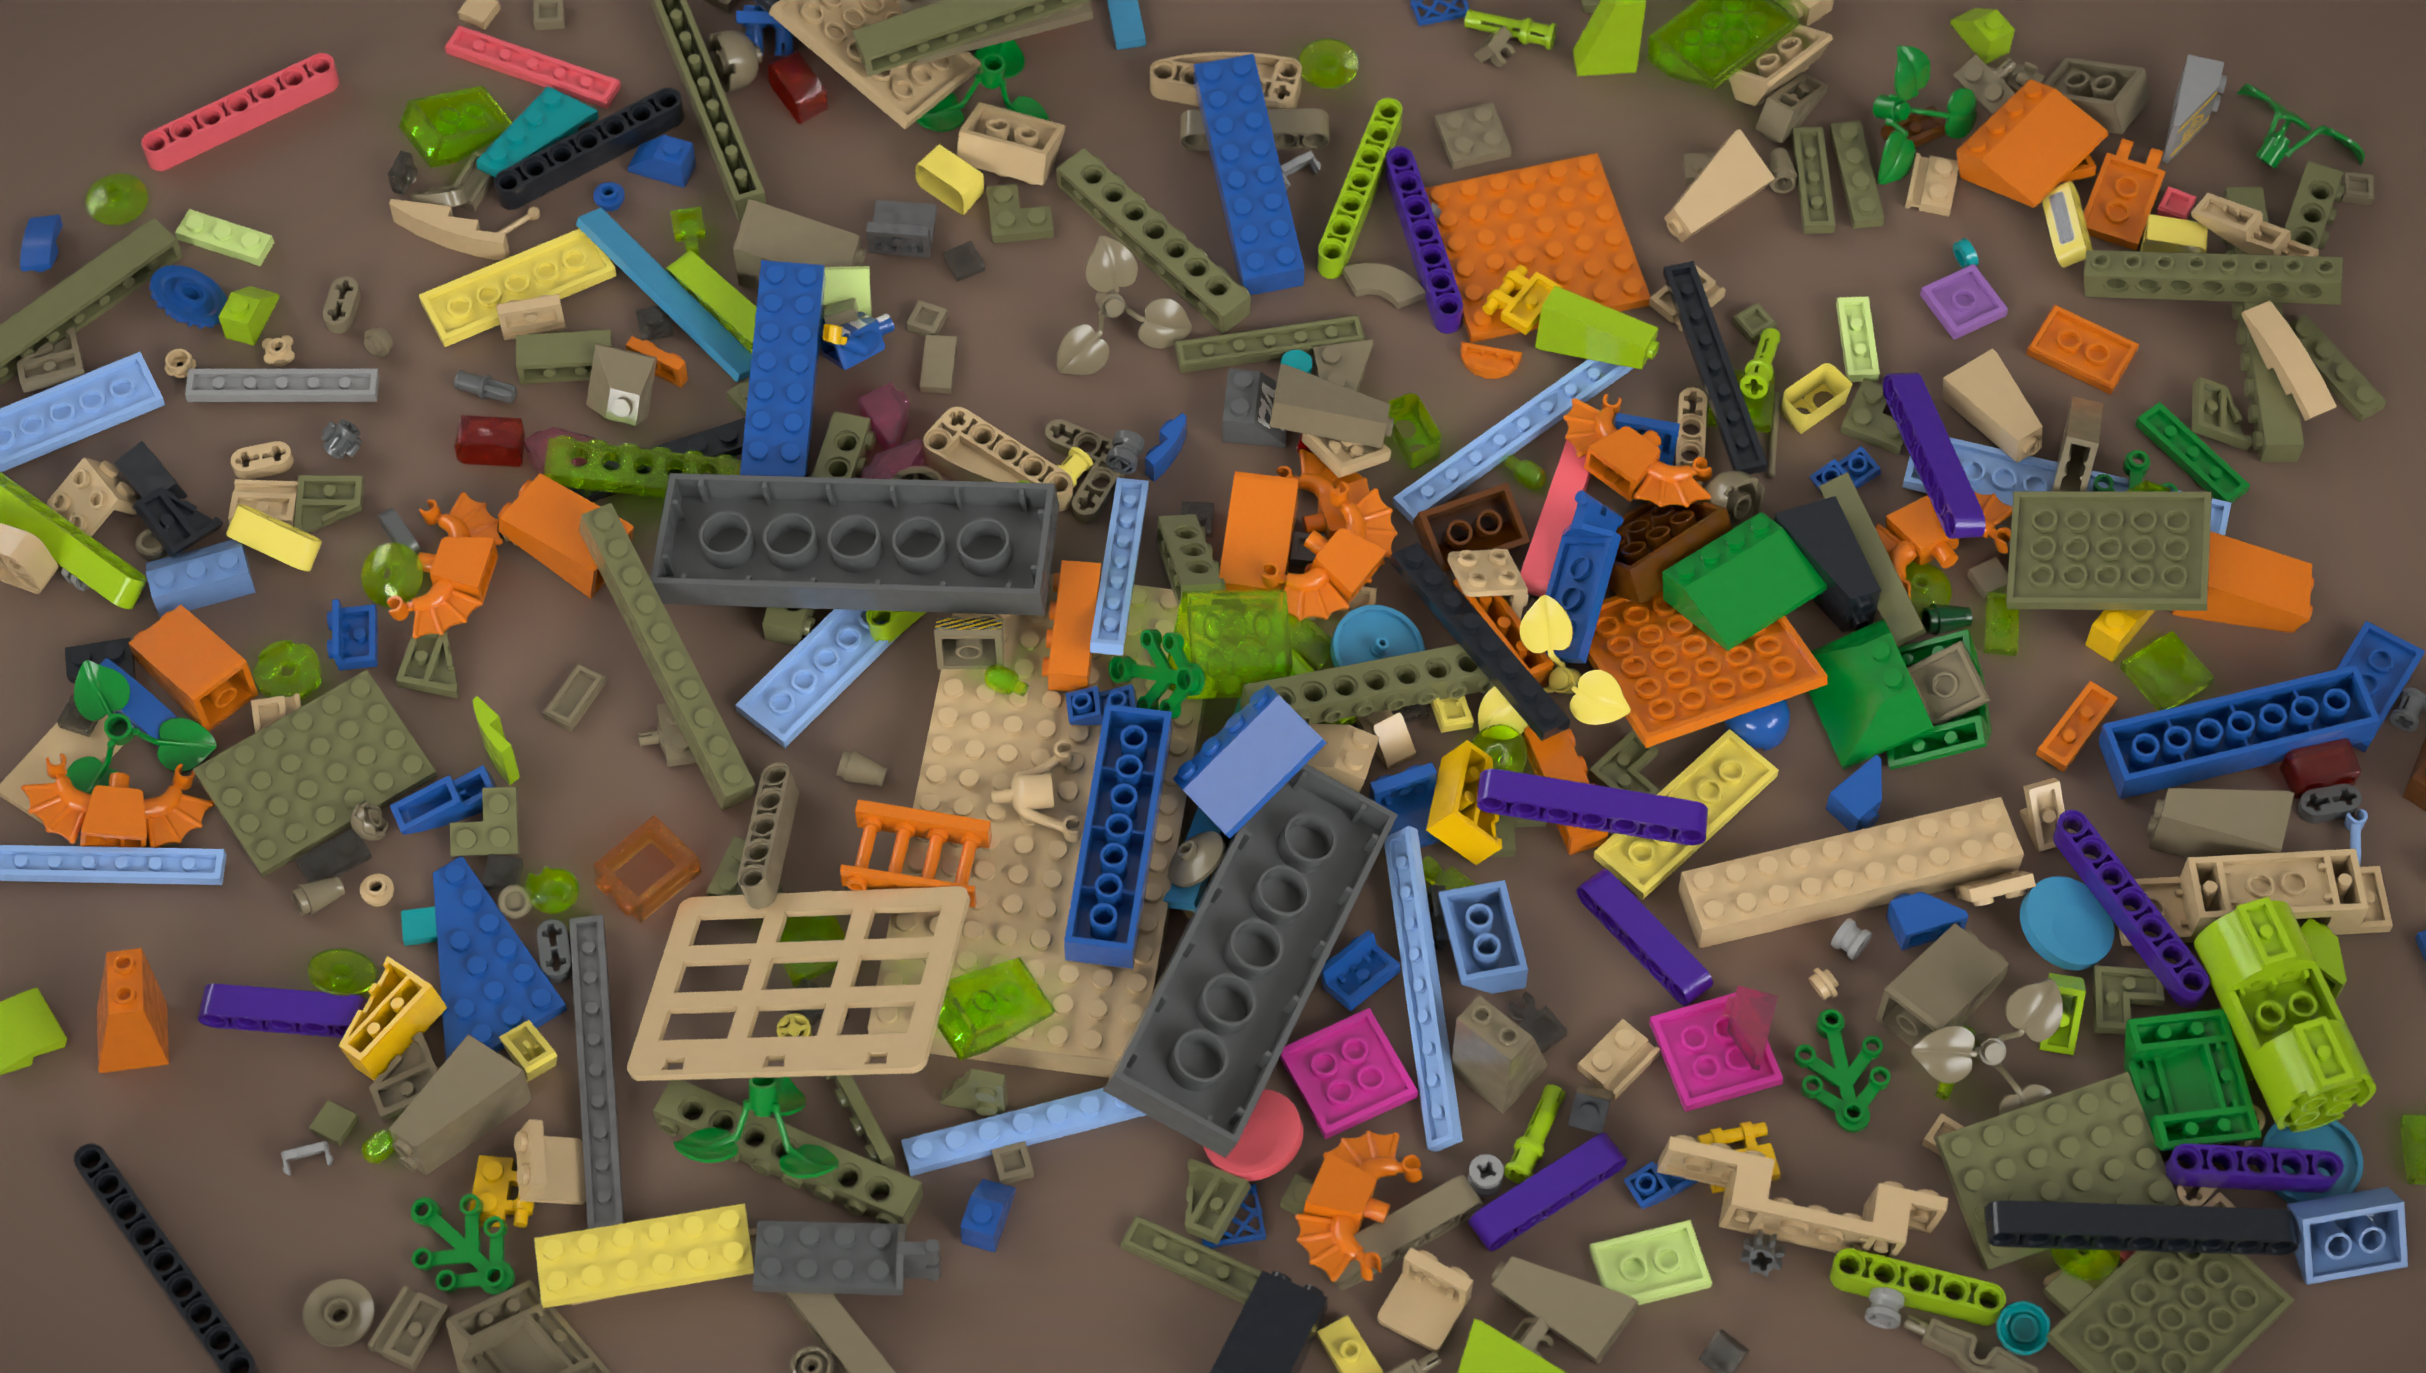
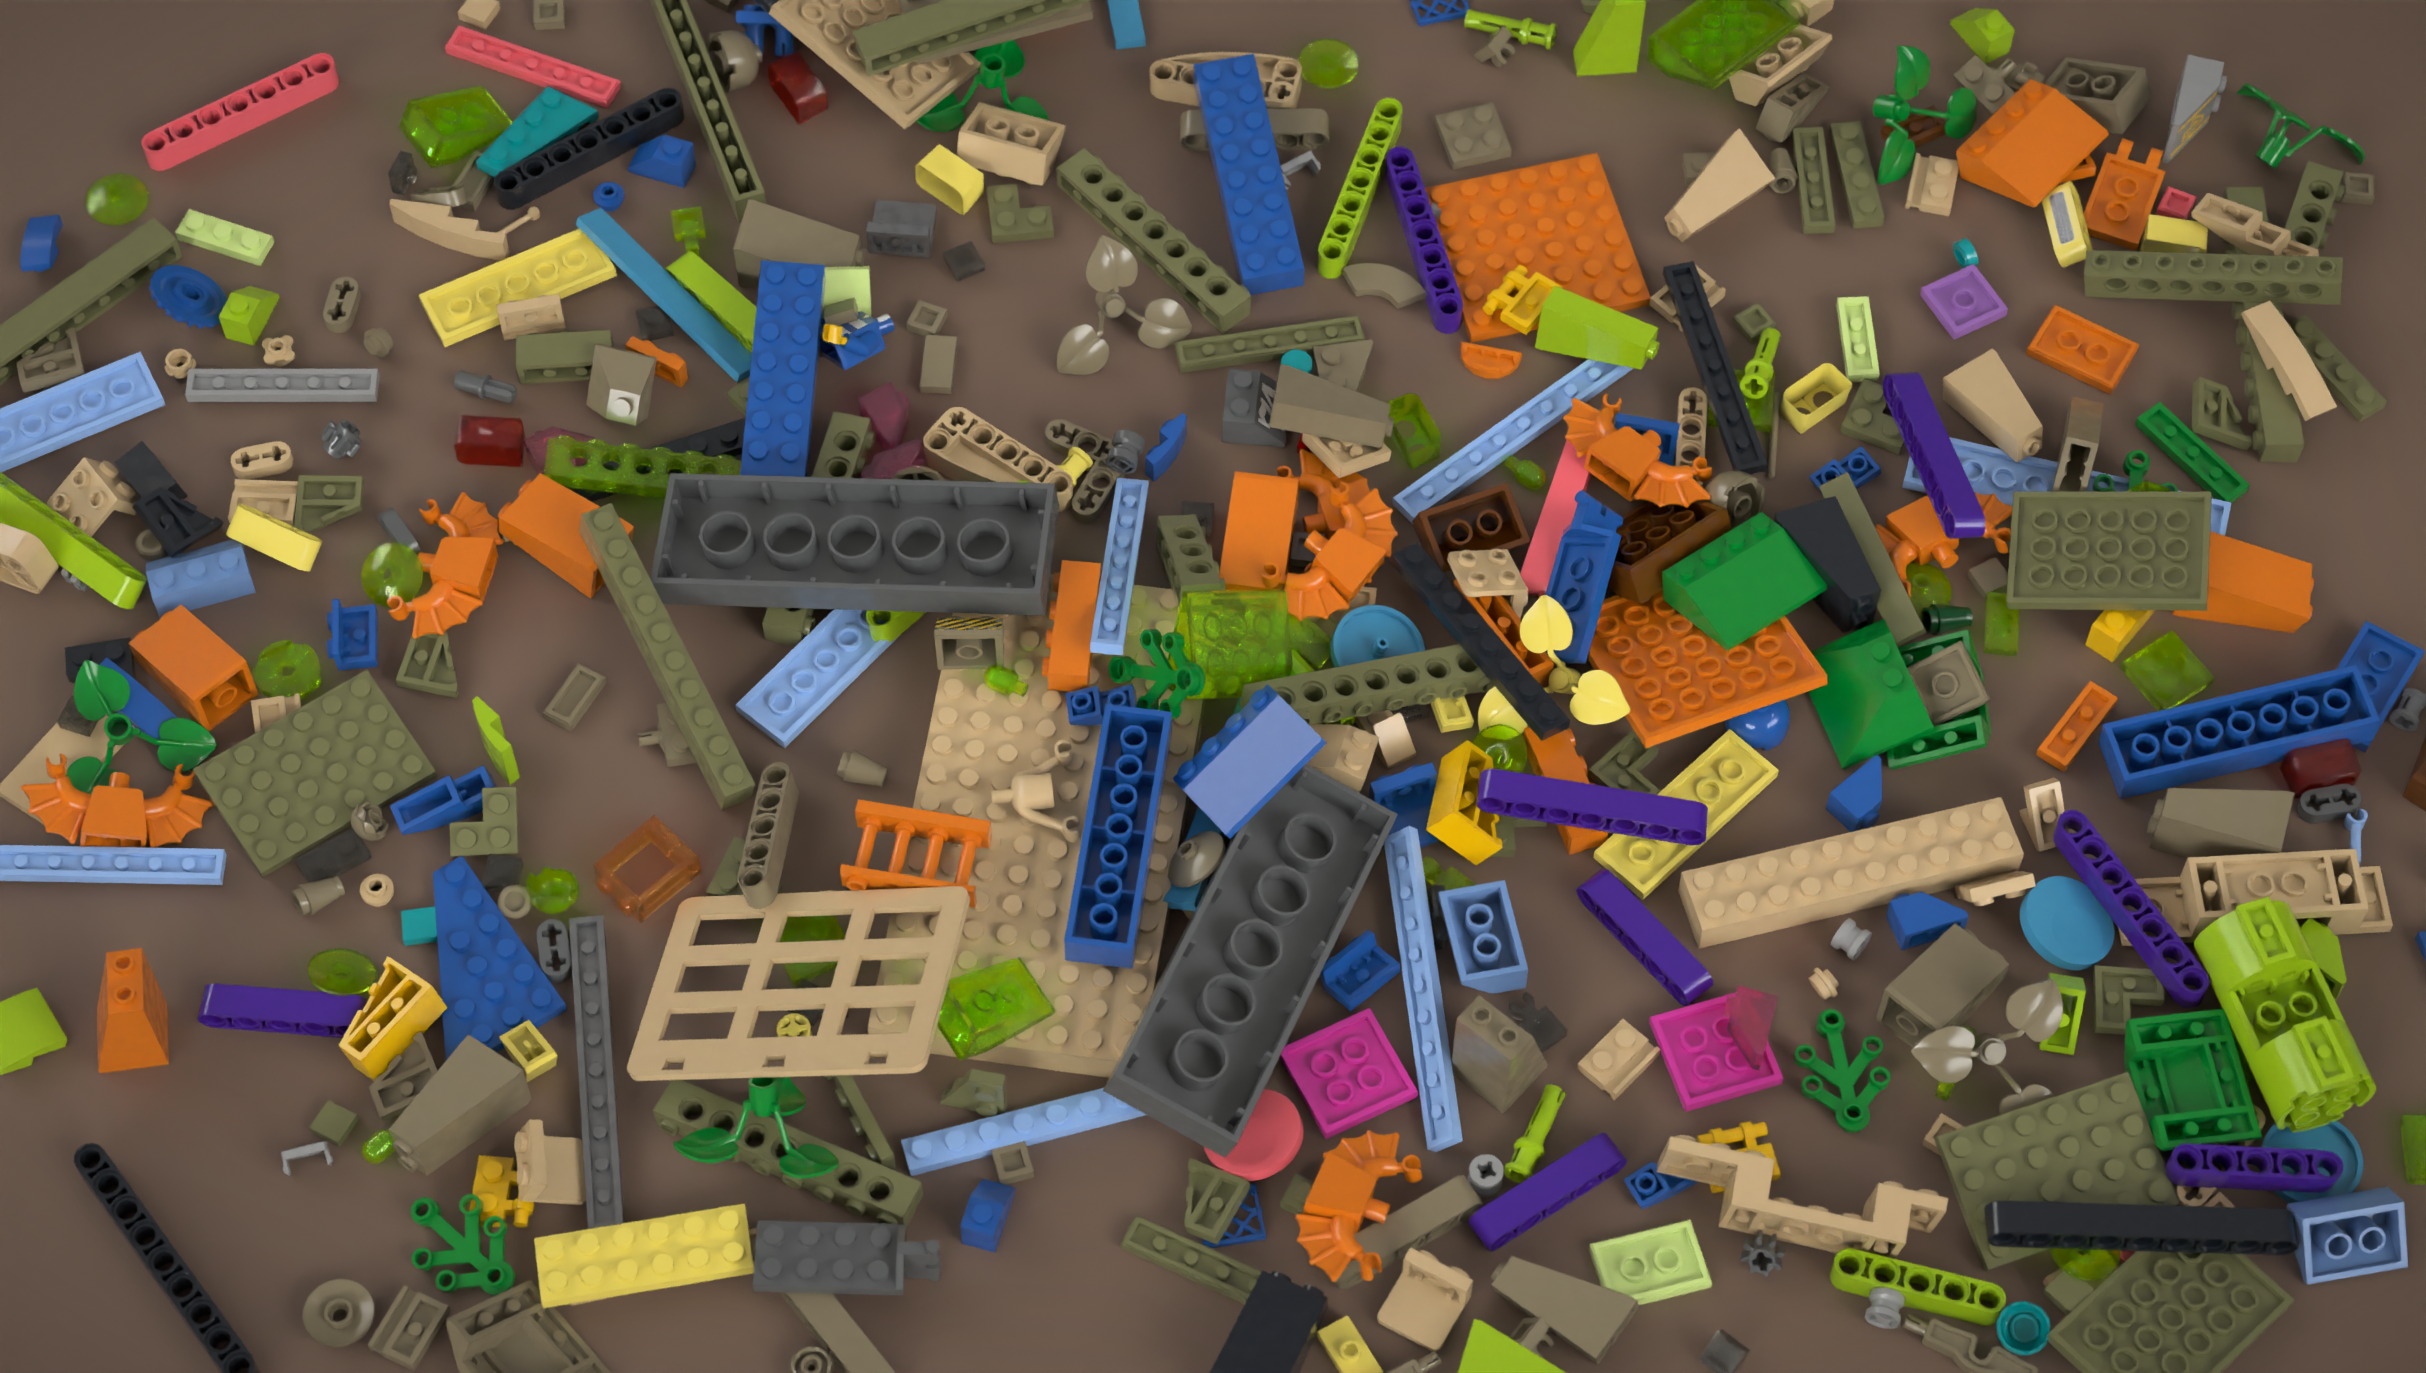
black brick [1568,1083,1613,1134] -> none

